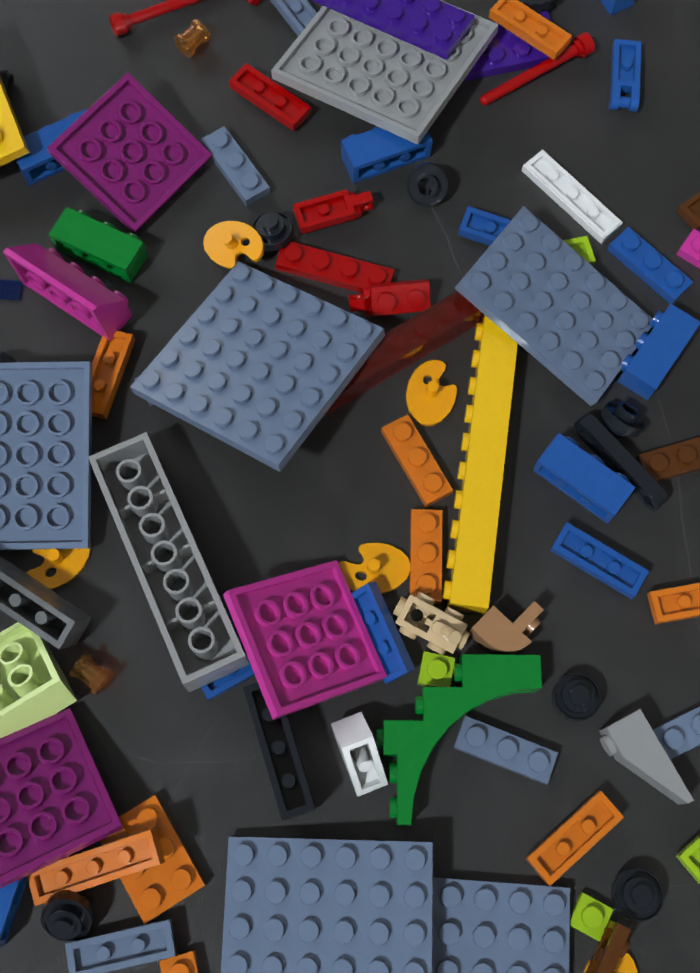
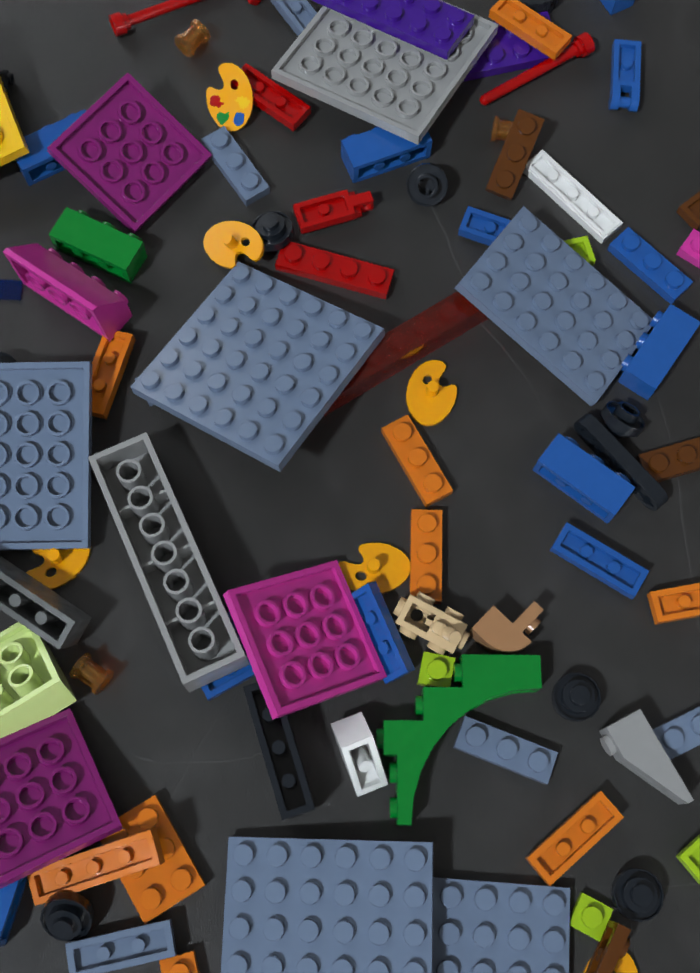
red hinge [348,279,431,316] -> none
yellow brick [442,315,518,614] -> none
none -> light orange piece [206,63,253,132]
none -> reddish brown plate [485,109,545,201]
none -> clear orange bush [490,116,513,142]

